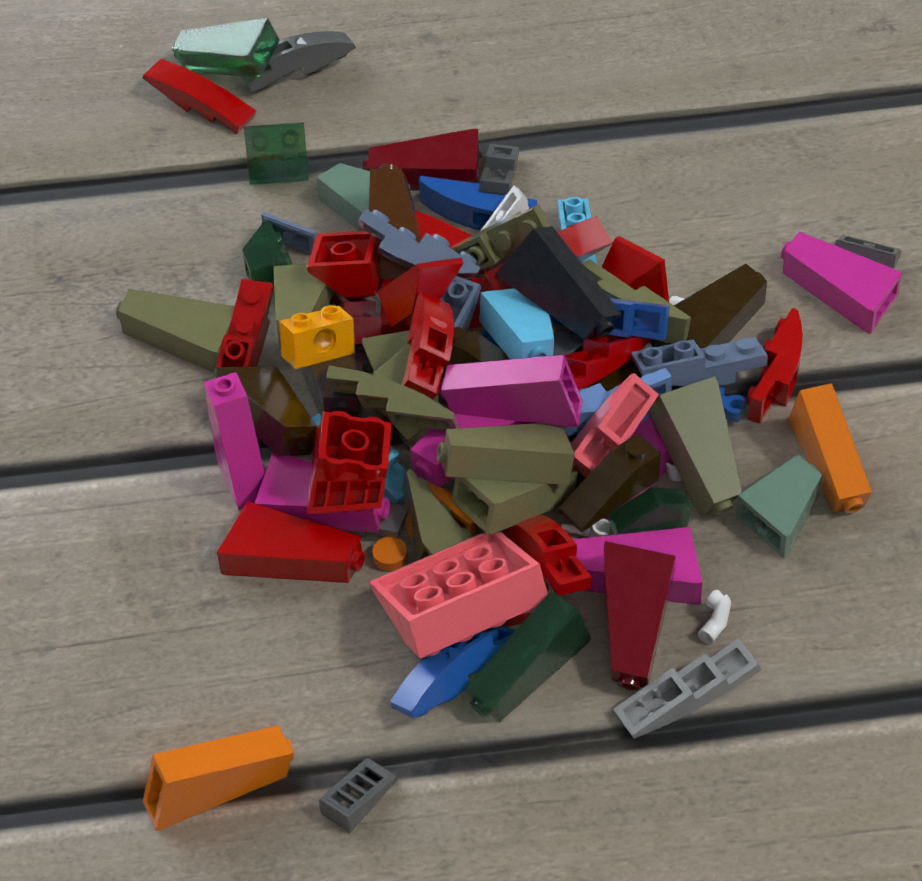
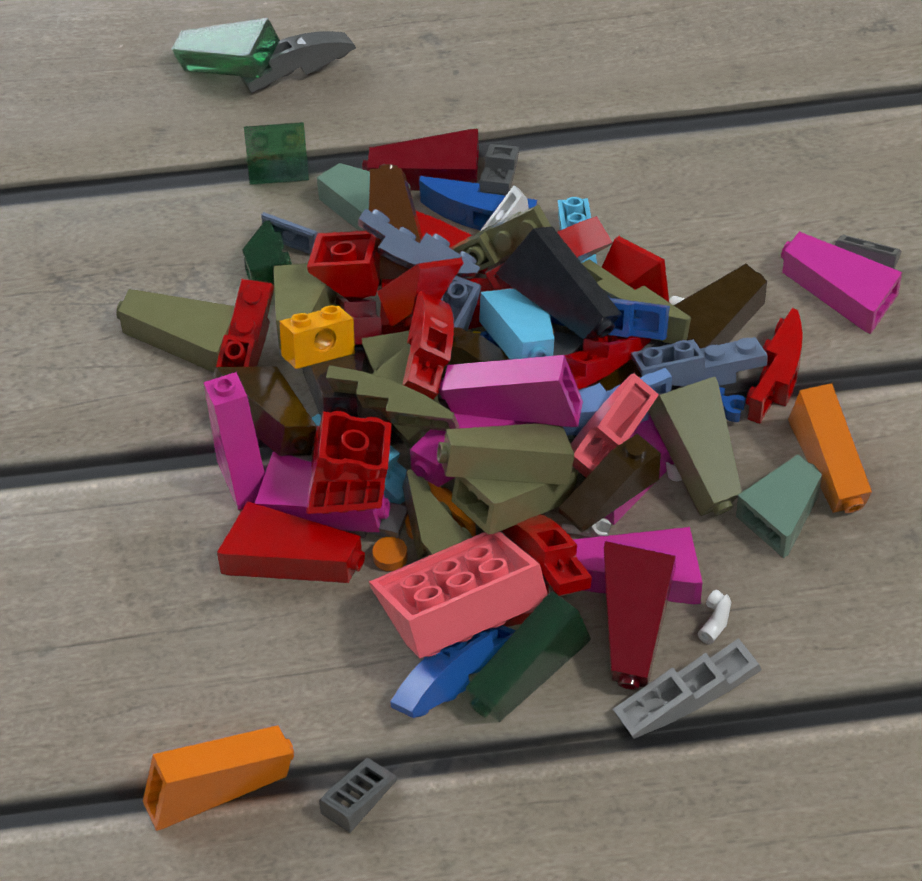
red slope [142,59,256,134] -> none
clear green slope [608,487,692,535] -> none

